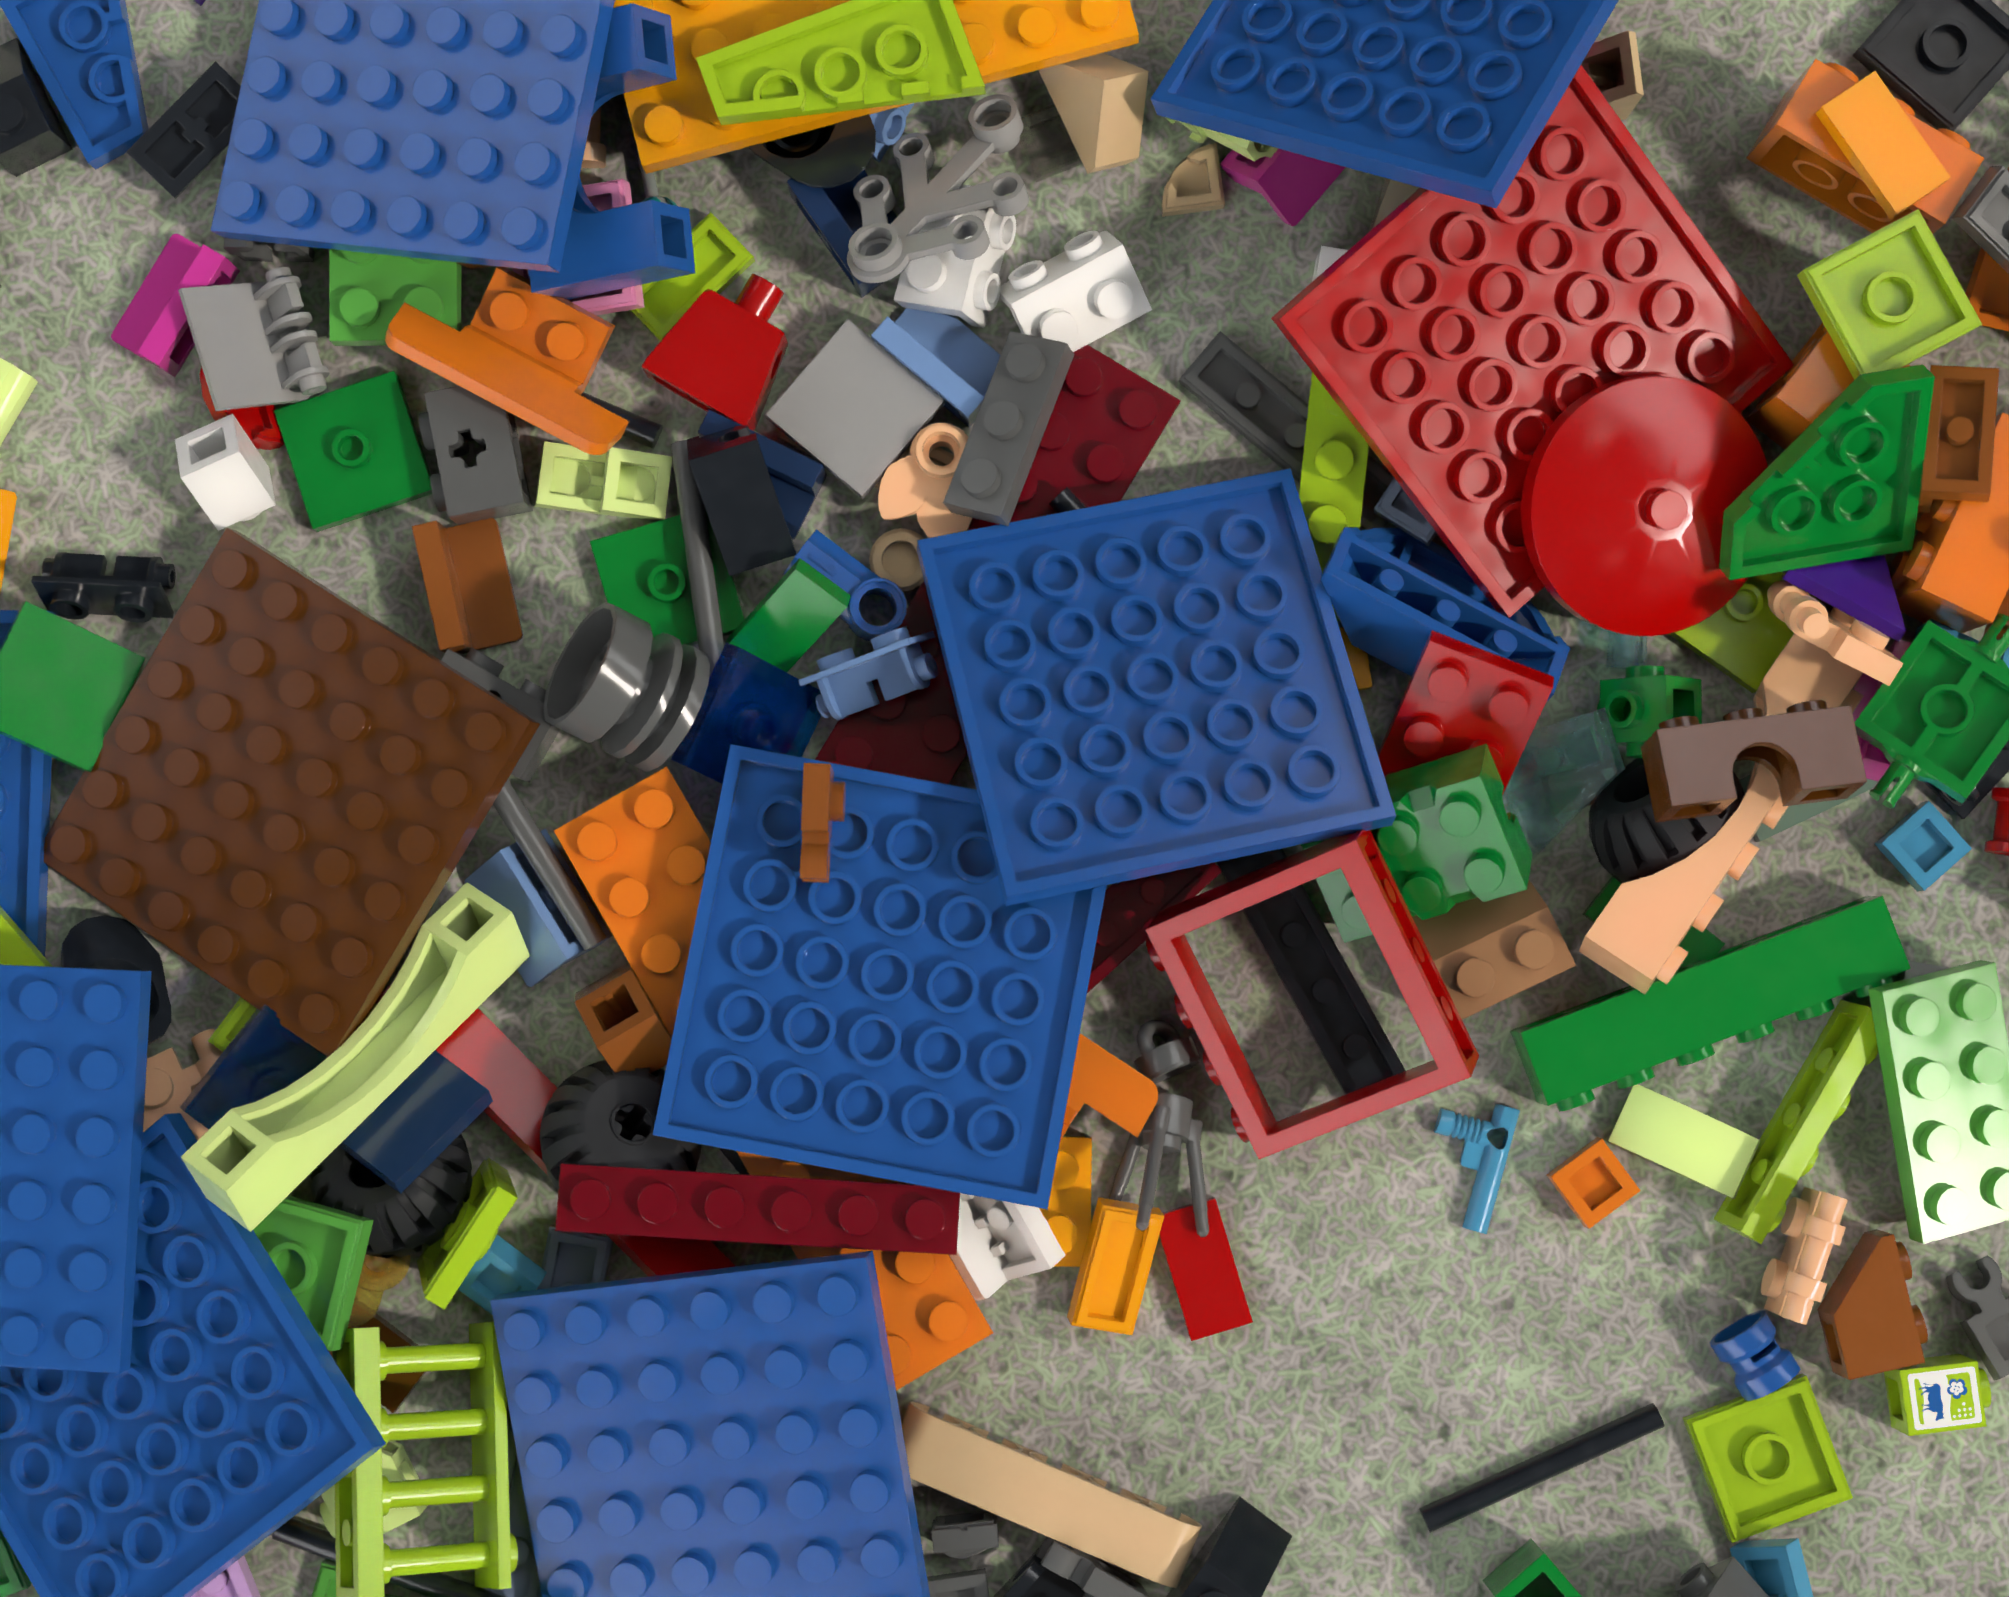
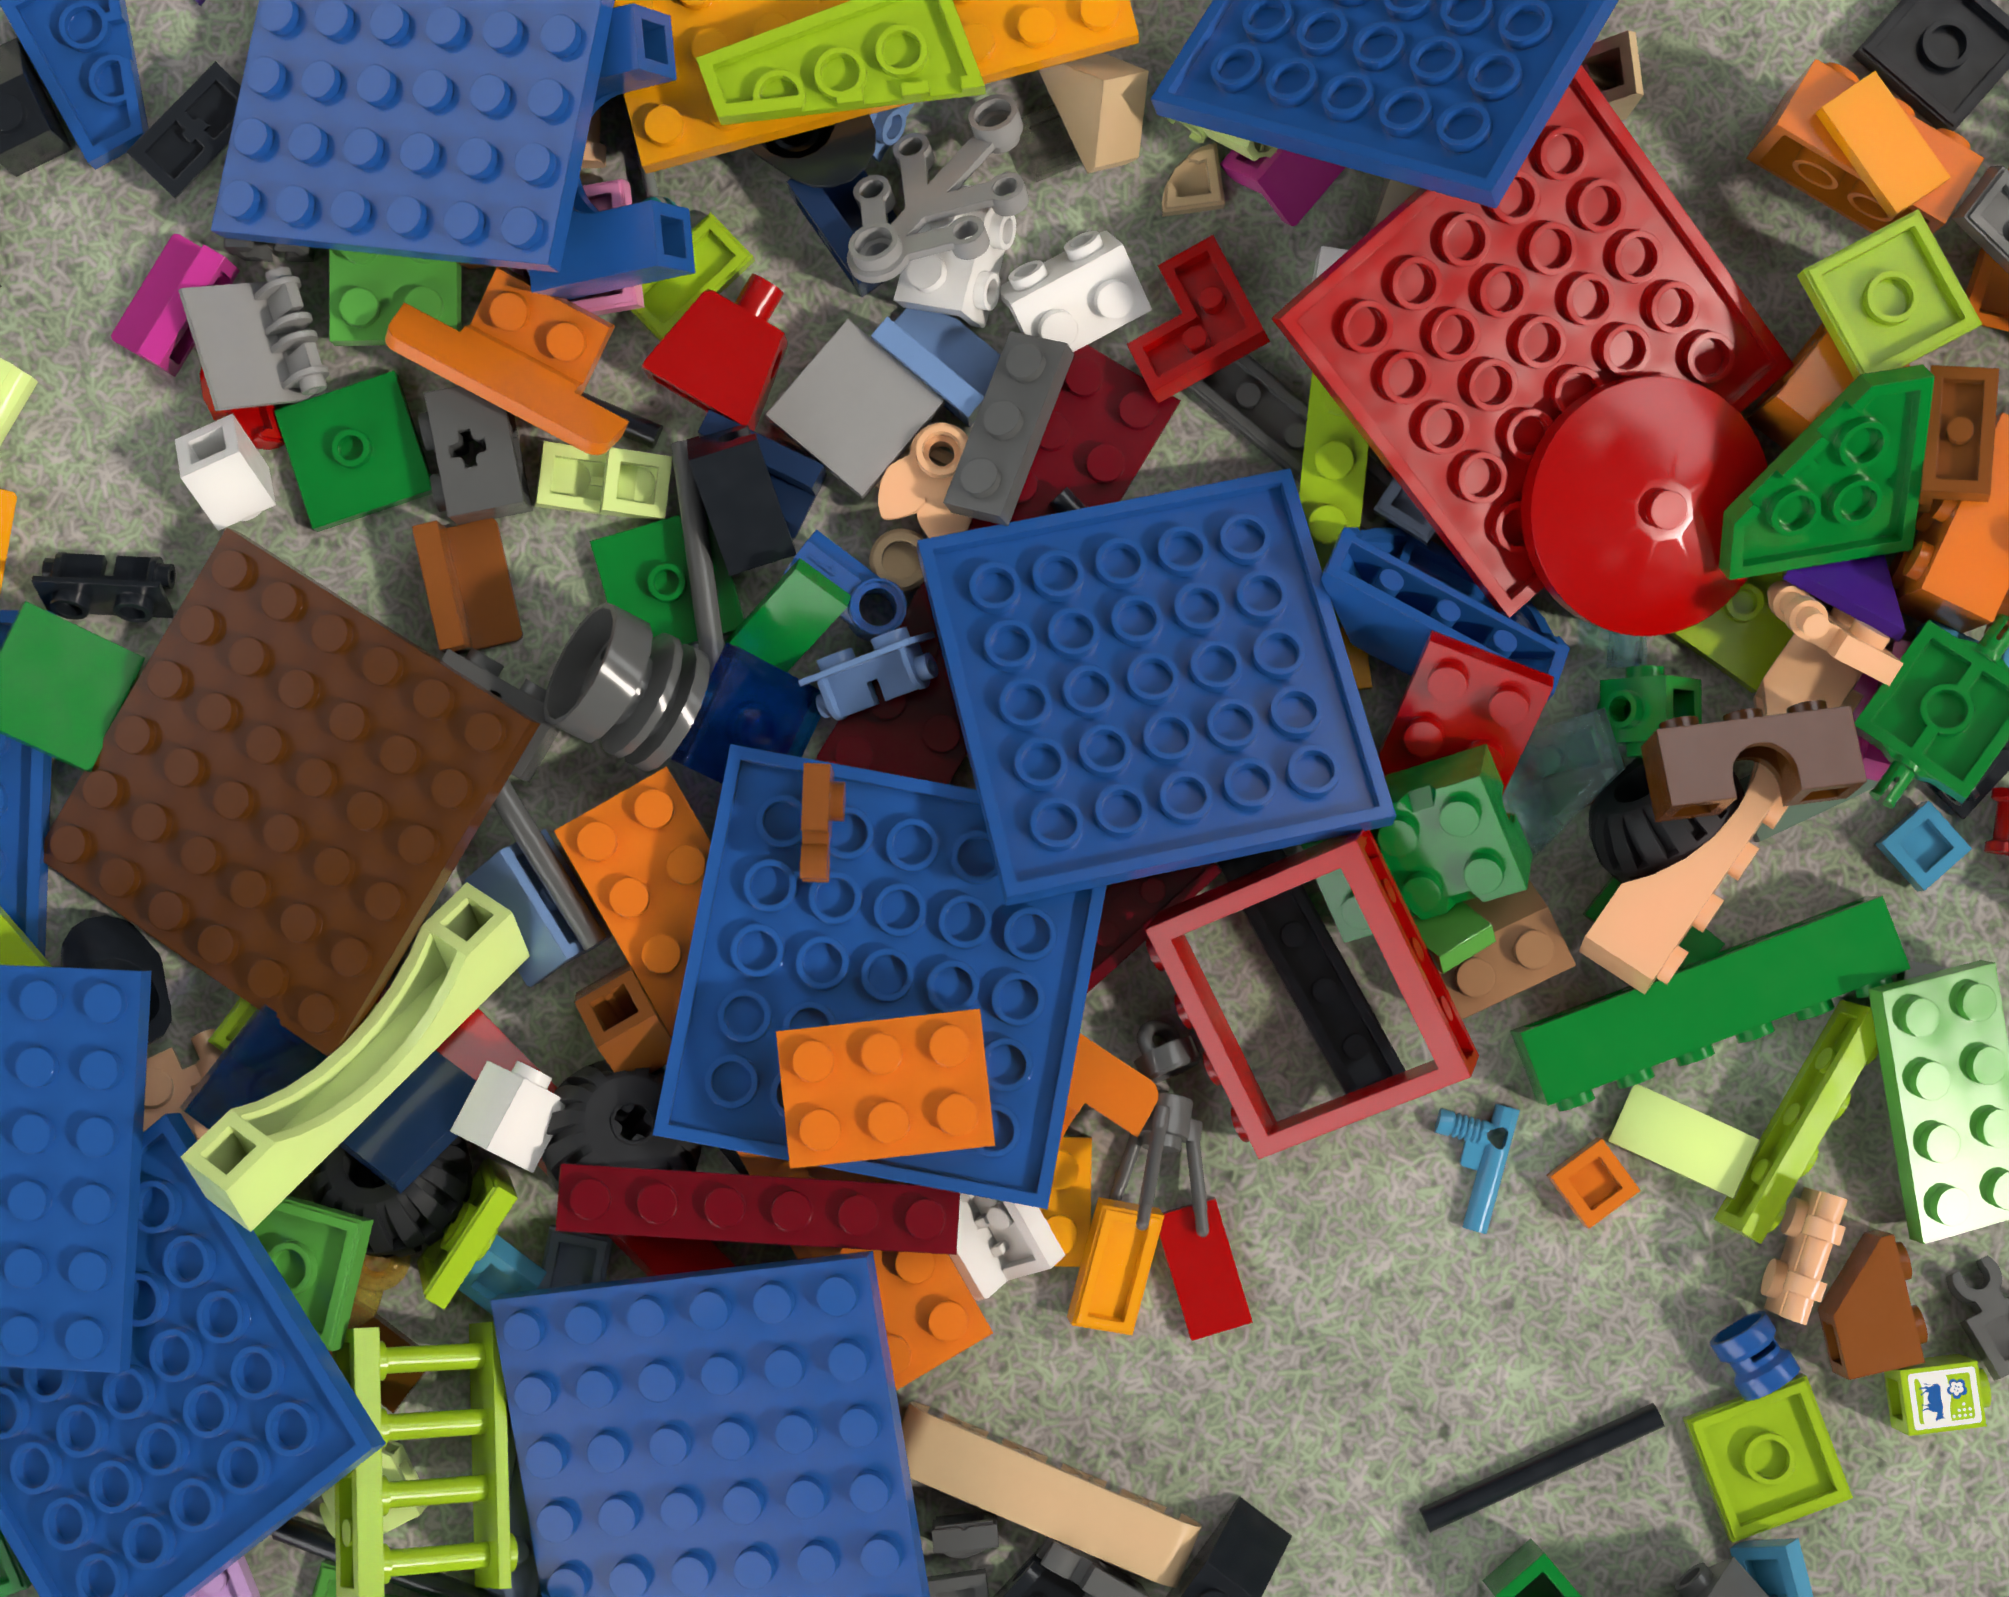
none -> white brick [450,1061,565,1173]
none -> orange brick [776,1009,995,1169]
none -> red plate [1127,235,1270,403]
none -> bright green tile [1413,902,1496,974]

